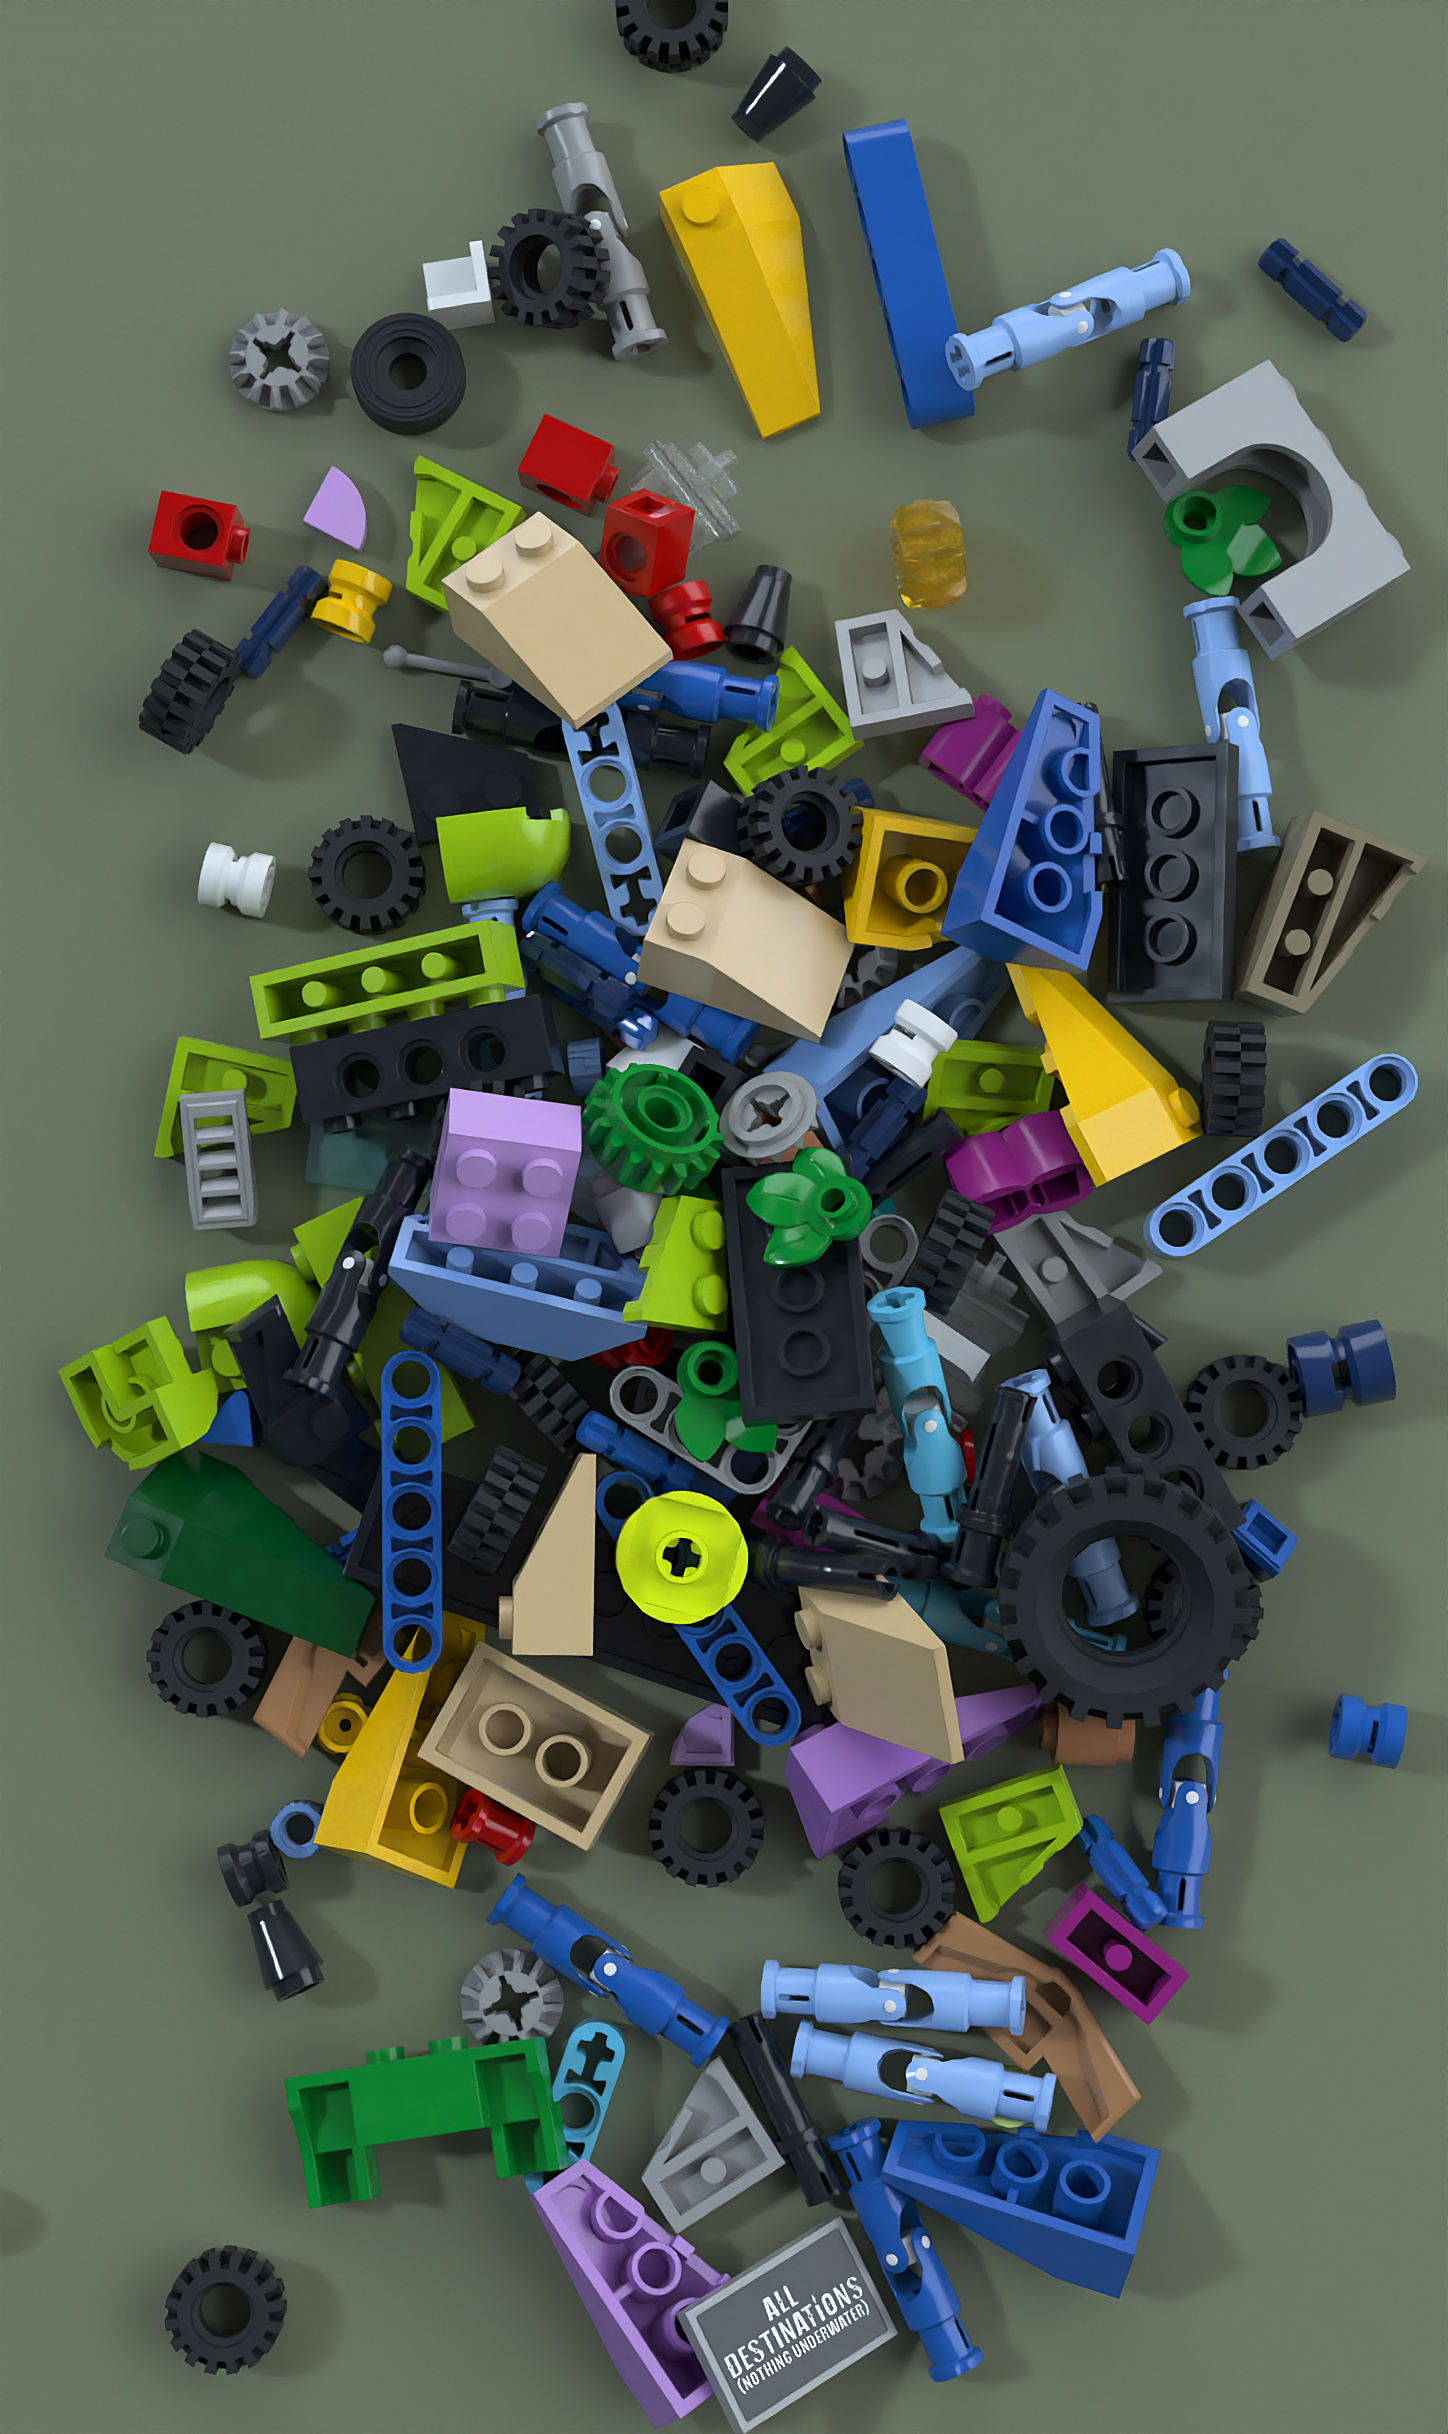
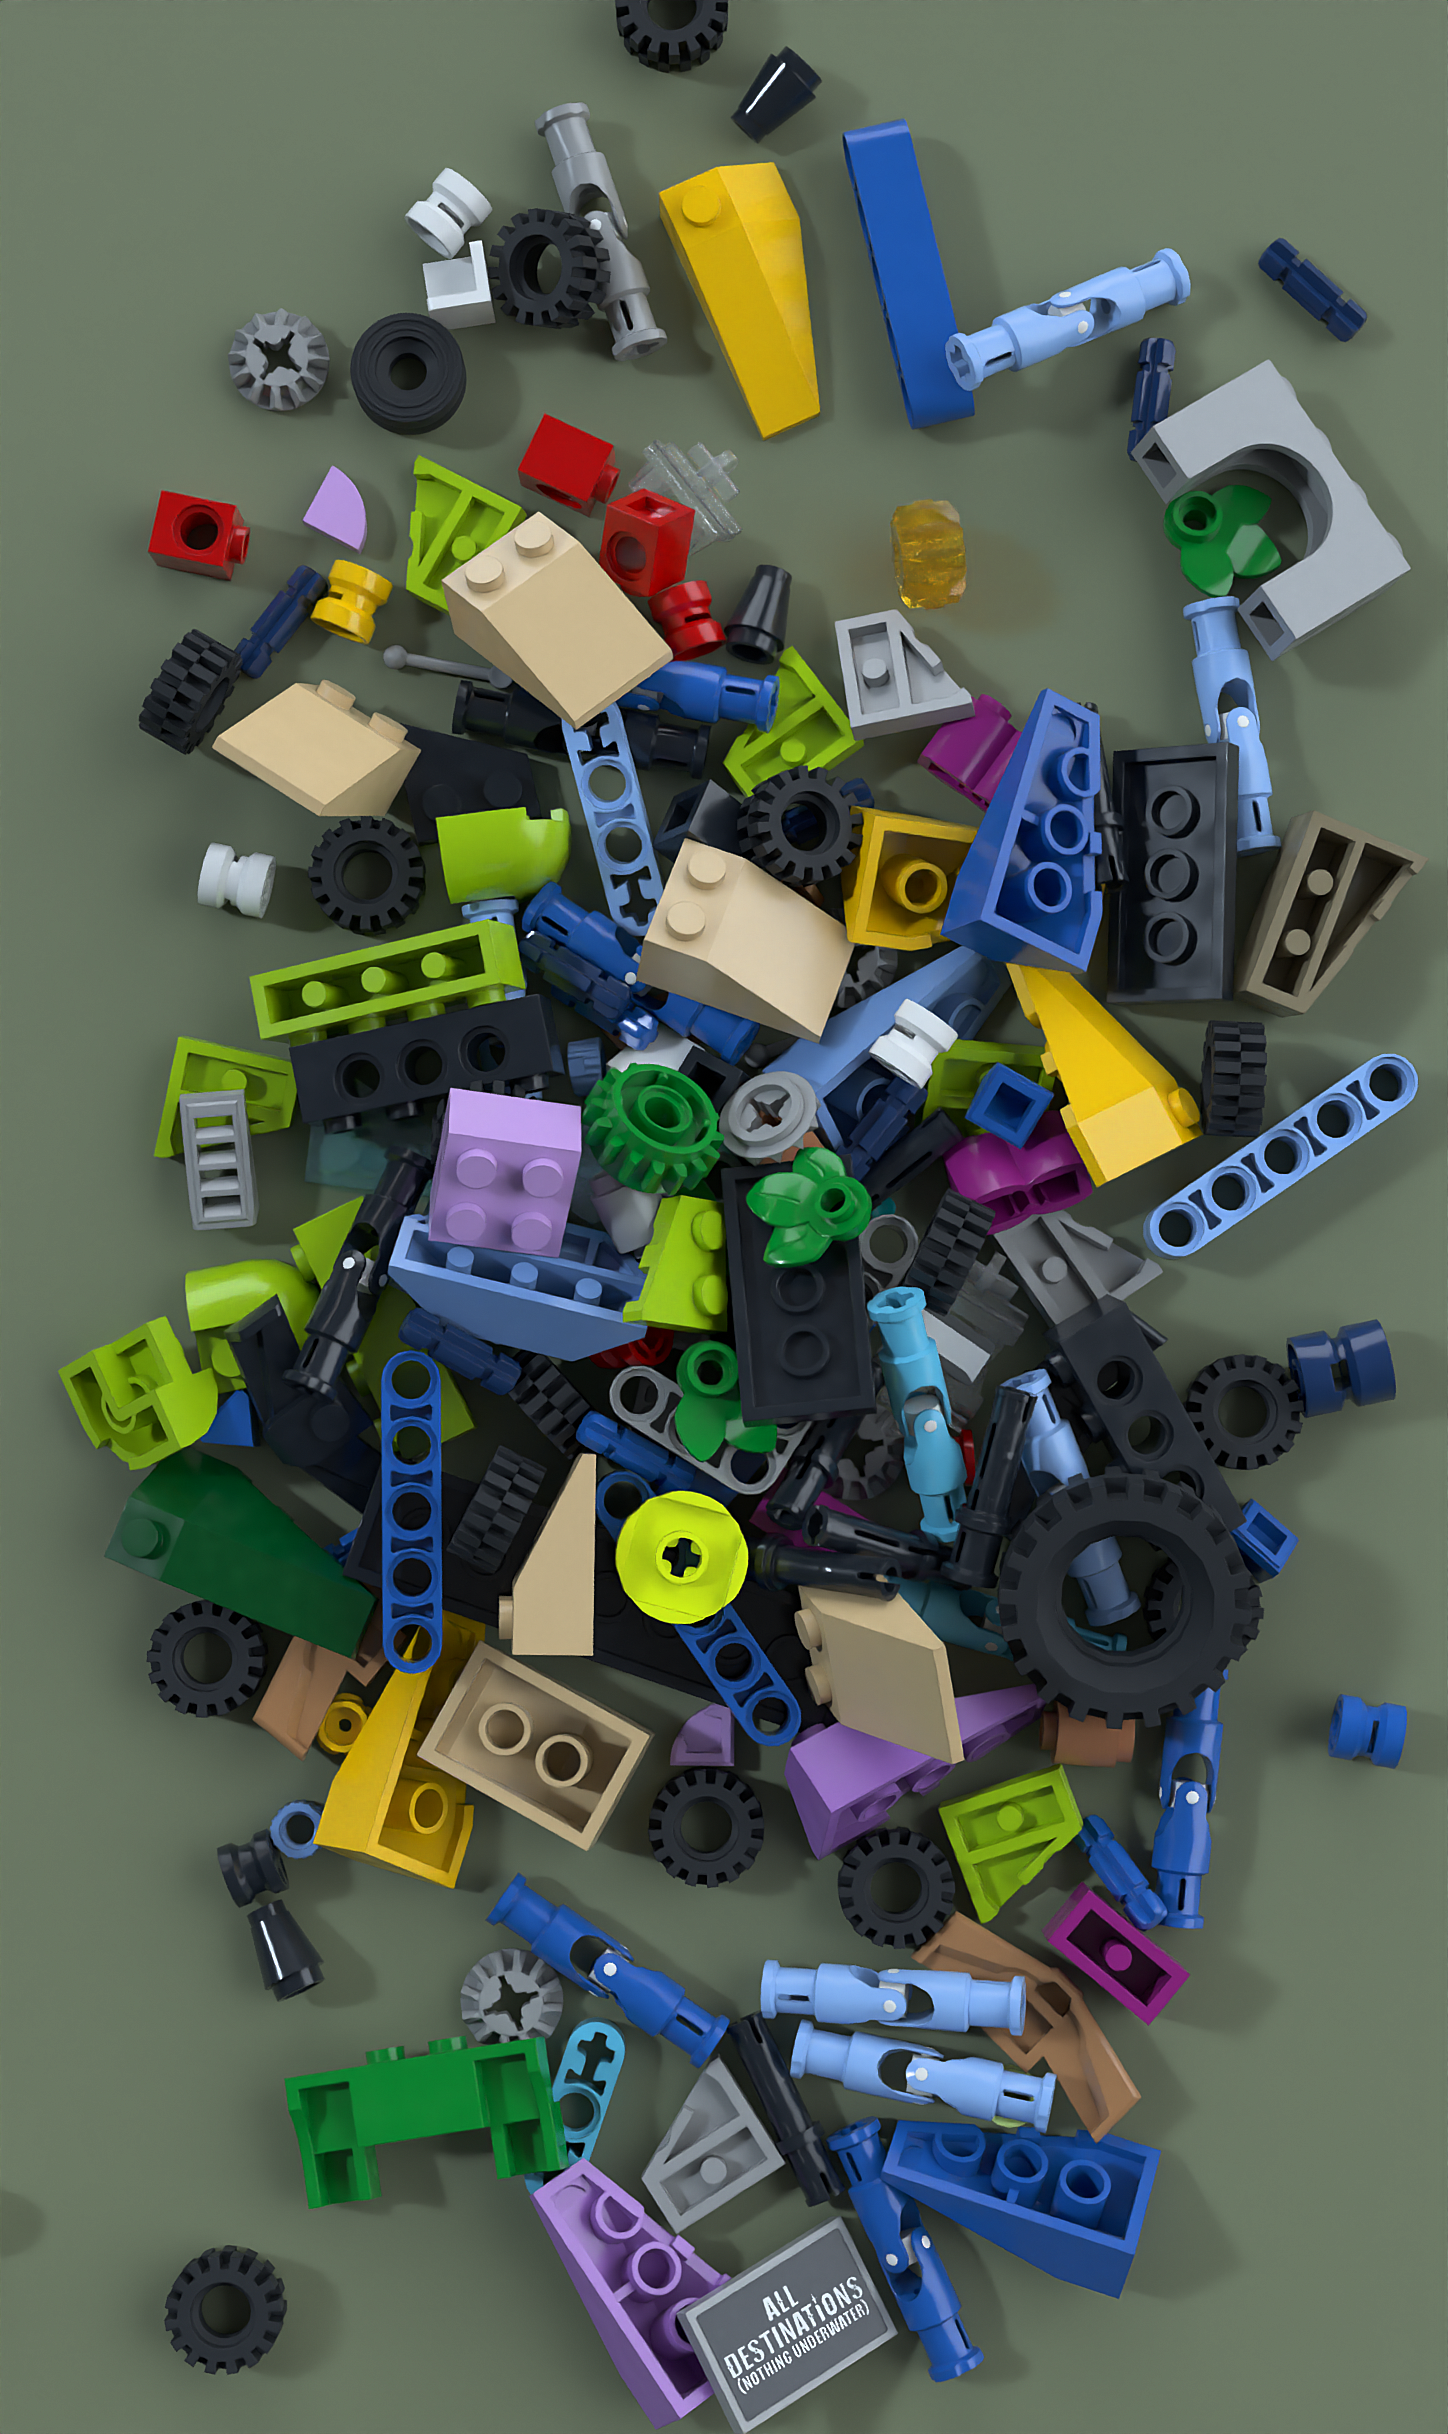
red bush [450,1788,536,1867] -> none
none -> tan slope [212,679,421,816]
none -> white wheel [404,168,493,259]
none -> blue slope [965,1062,1054,1149]

